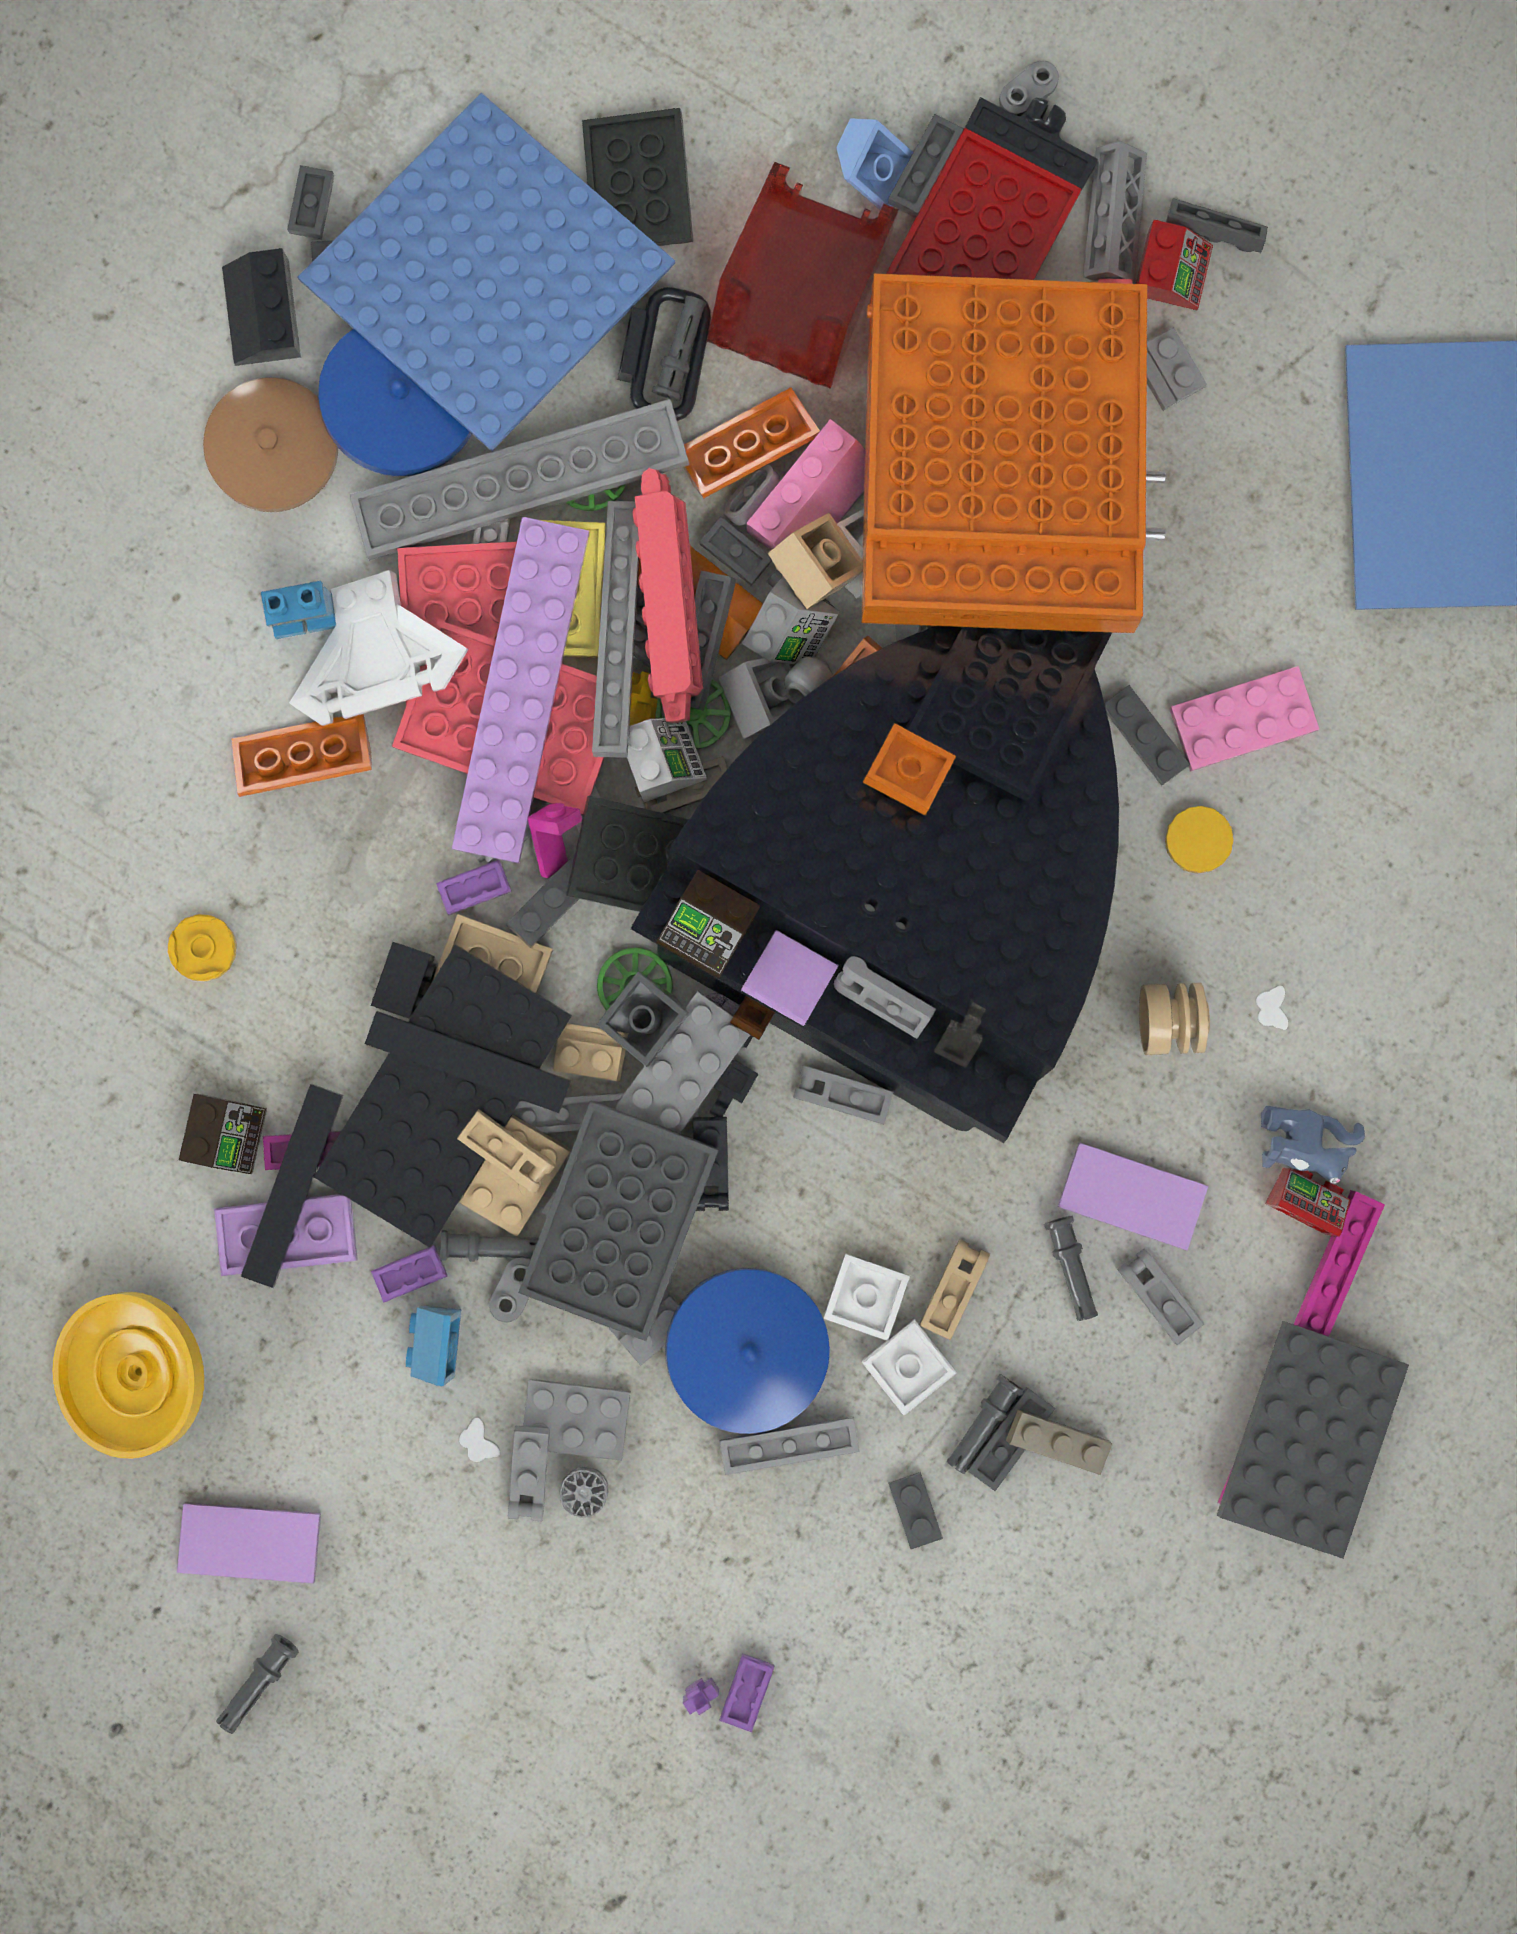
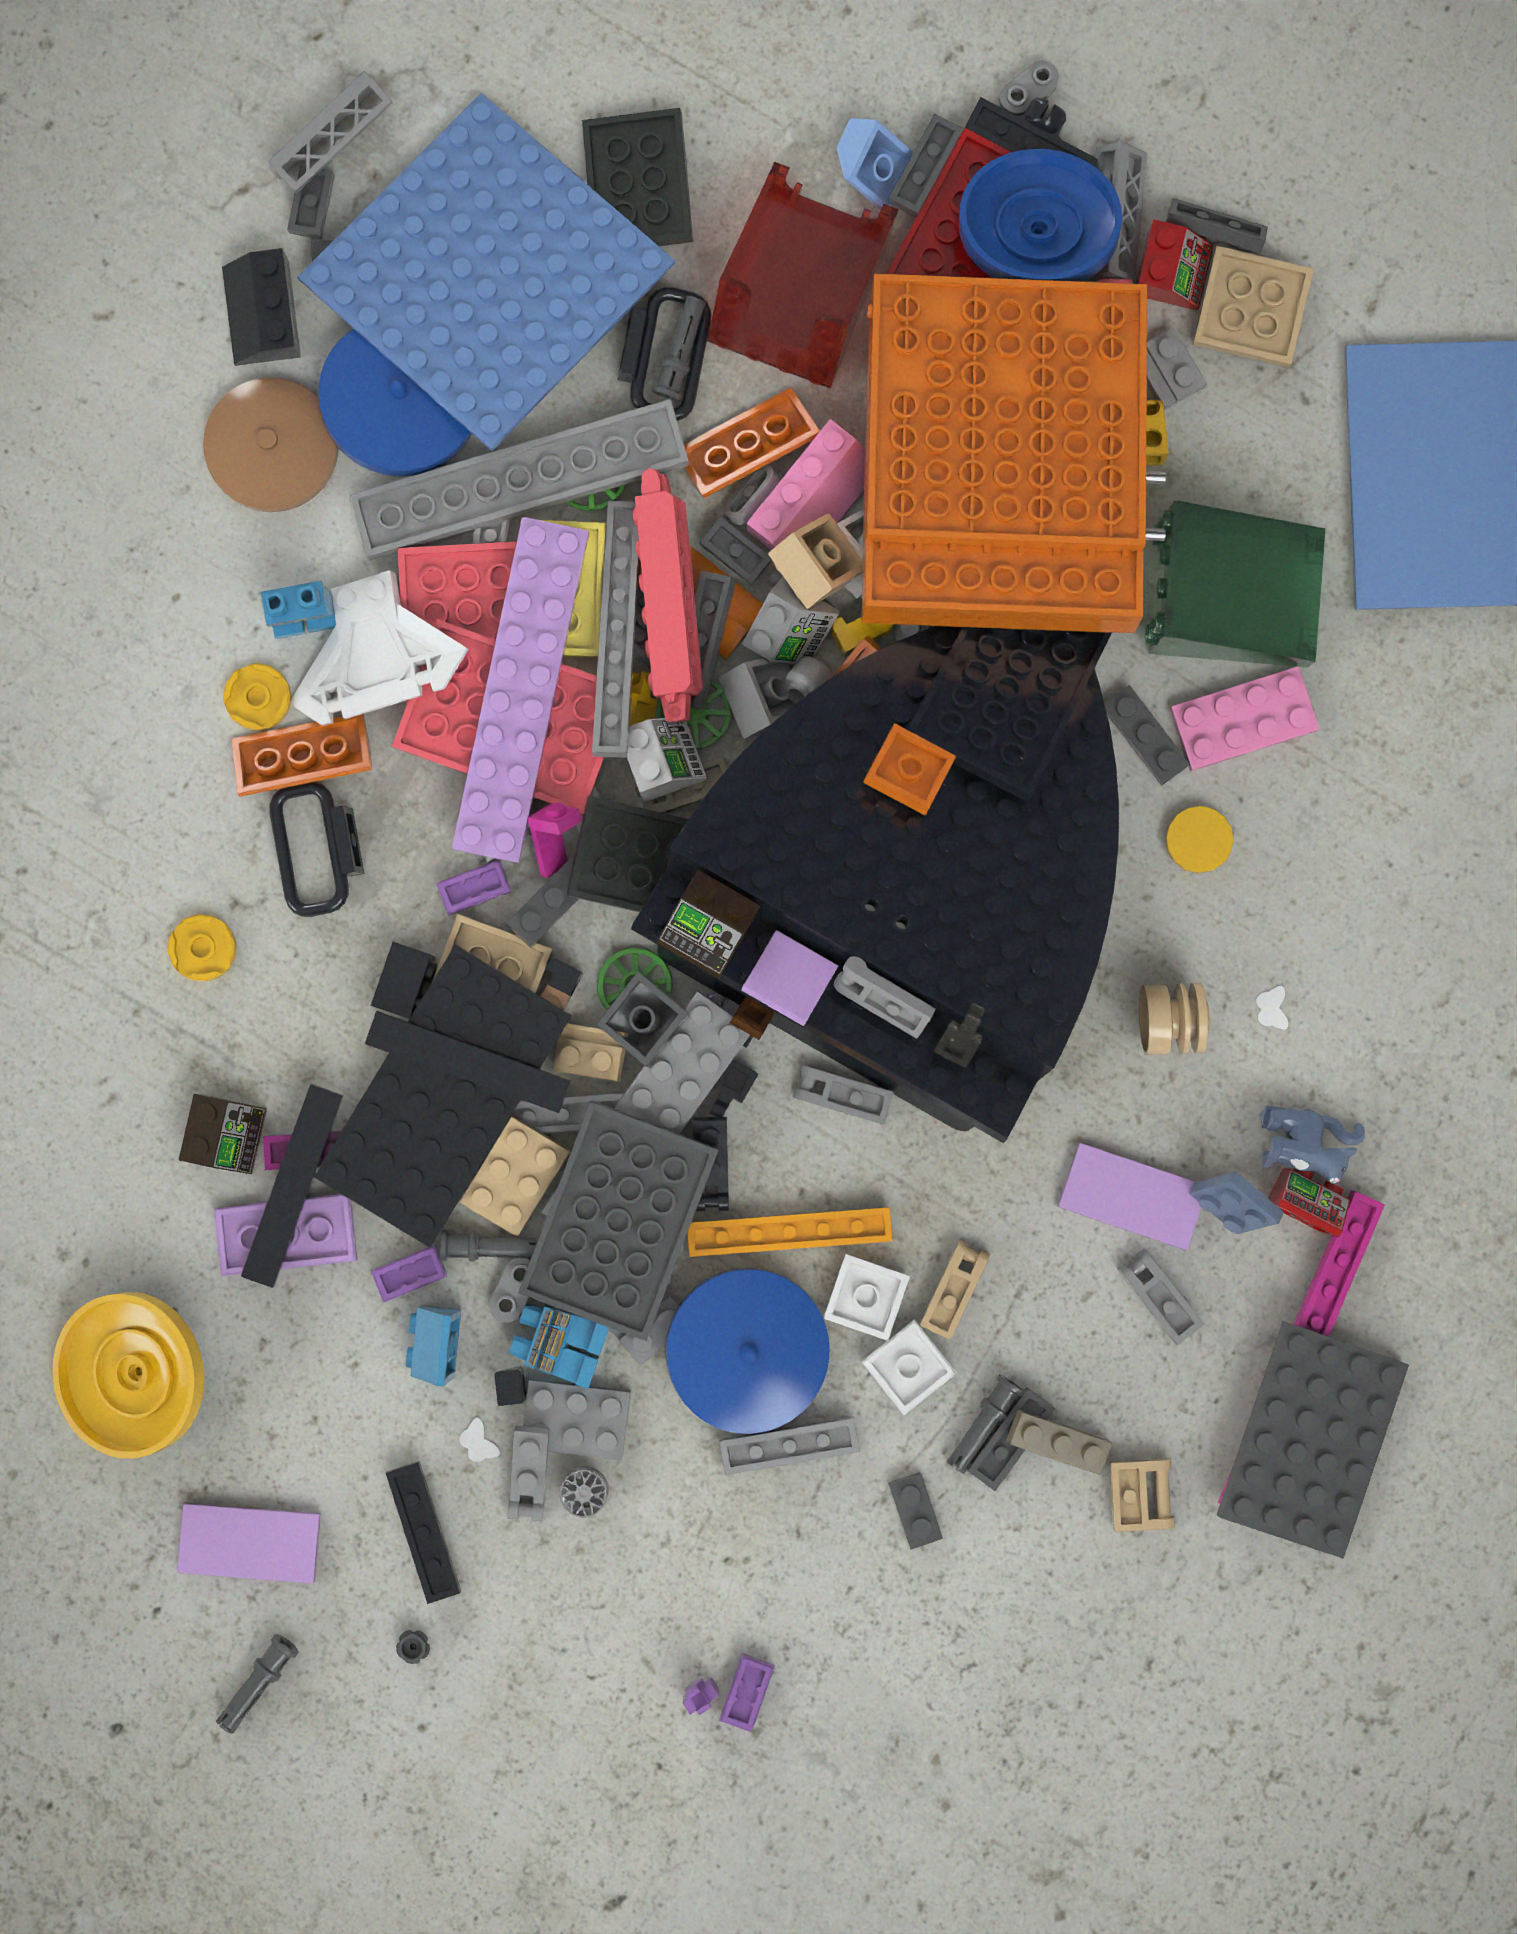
tan plate [457,1109,555,1193] -> none
dark grey pin [1044,1216,1098,1321] -> none
none -> yellow tile [223,663,292,731]
none -> light grey fence [268,71,393,194]
none -> black bar [269,781,365,917]
none -> black plate [386,1461,461,1604]
none -> dark grey plate [396,1630,430,1664]
none -> black slope [494,1366,527,1406]
none -> dark azure hips [509,1304,609,1389]
none -> black leg [540,957,584,1010]
none -> light orange plate [687,1207,893,1257]
none -> yellow leg [830,617,894,657]
none -> blue container [959,149,1122,282]
none -> tan plate [1109,1458,1175,1532]
none -> clear green windscreen [1144,500,1326,668]
none -> yellow leg [1146,399,1169,466]
none -> sand blue plate [1189,1171,1284,1234]
none -> tan plate [1192,246,1314,368]

